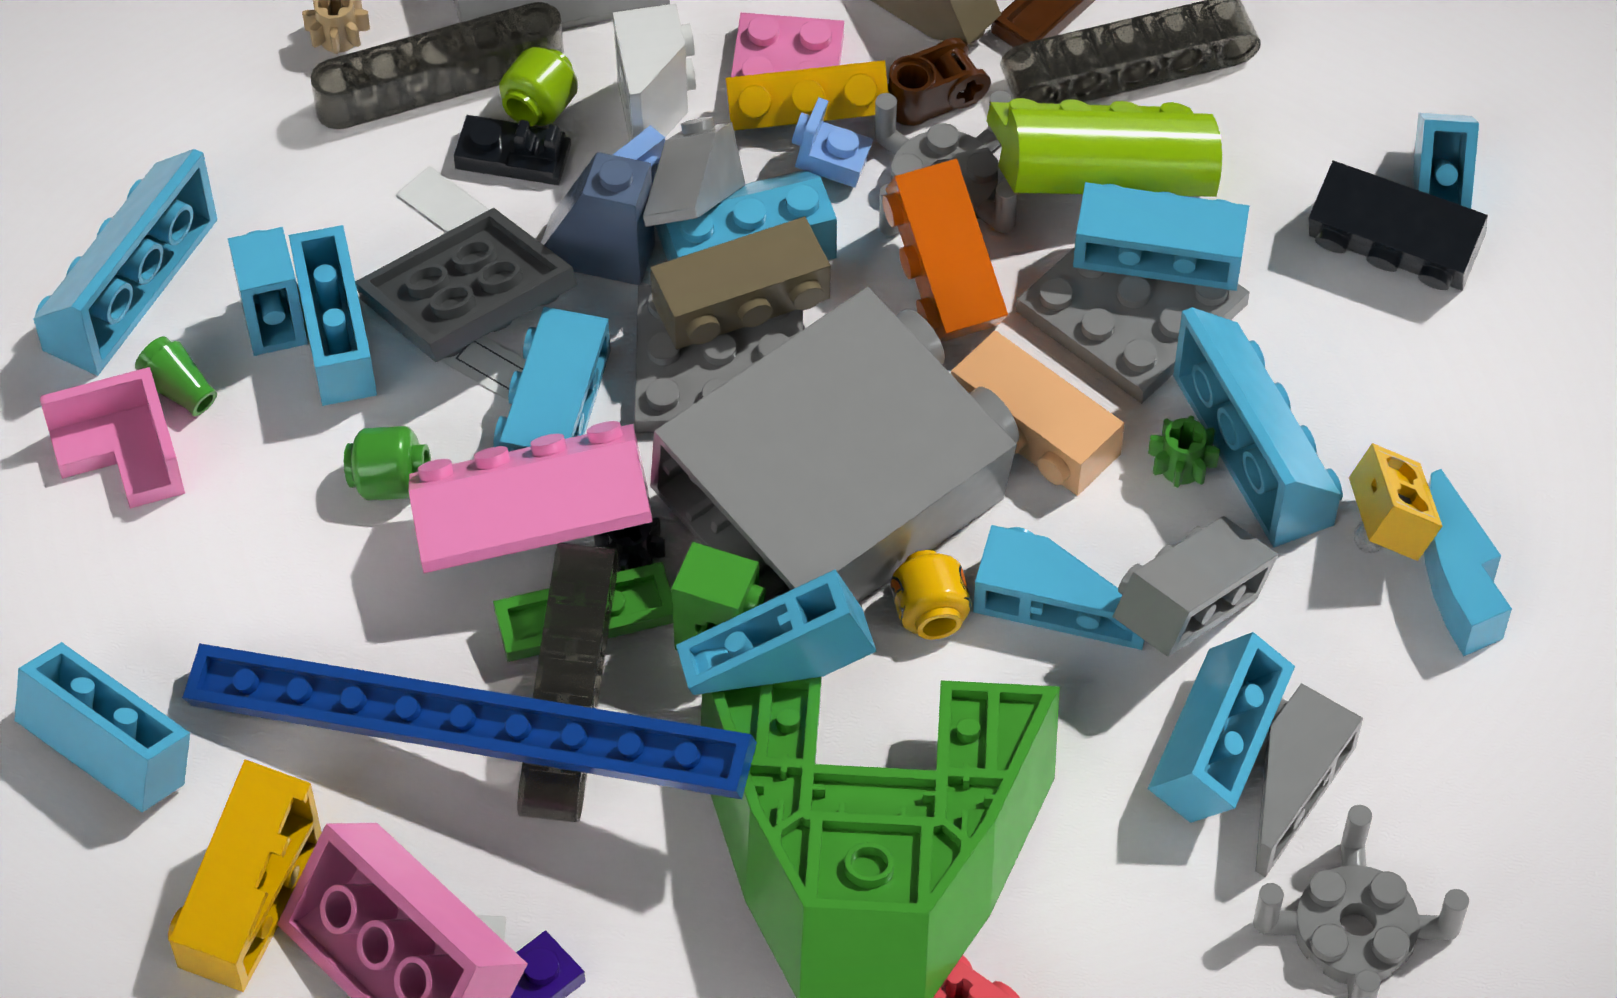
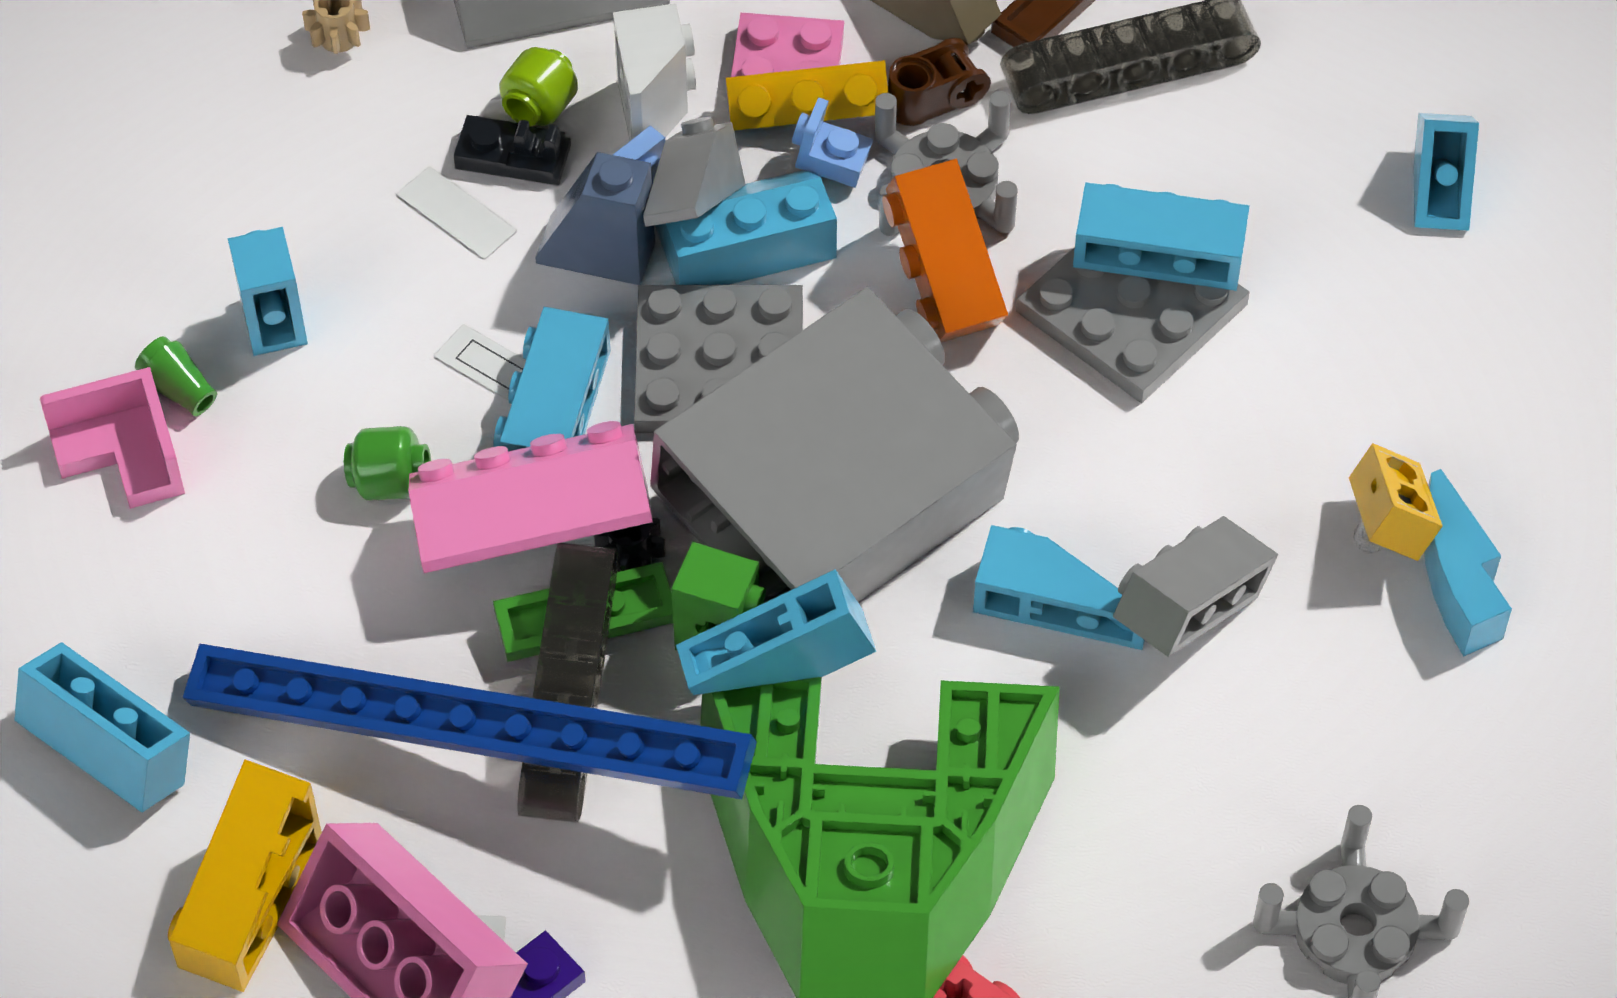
medium azure slope [33,149,218,376] -> none
medium azure brick [288,225,377,406] -> none
clear smoke beam [310,2,564,129] -> none
dark grey plate [355,207,578,362] -> none
dark tan brick [650,216,831,350] -> none
yellow head [890,550,972,640] -> none
light nougat brick [951,330,1125,496] -> none
lime brick [986,98,1222,197] -> none
bright green gear [1148,415,1220,488] -> none
medium azure brick [1148,632,1295,823] -> none
medium azure slope [1173,307,1343,548] -> none
light grey slope [1255,683,1363,877] -> none
black brick [1308,160,1488,291] -> none

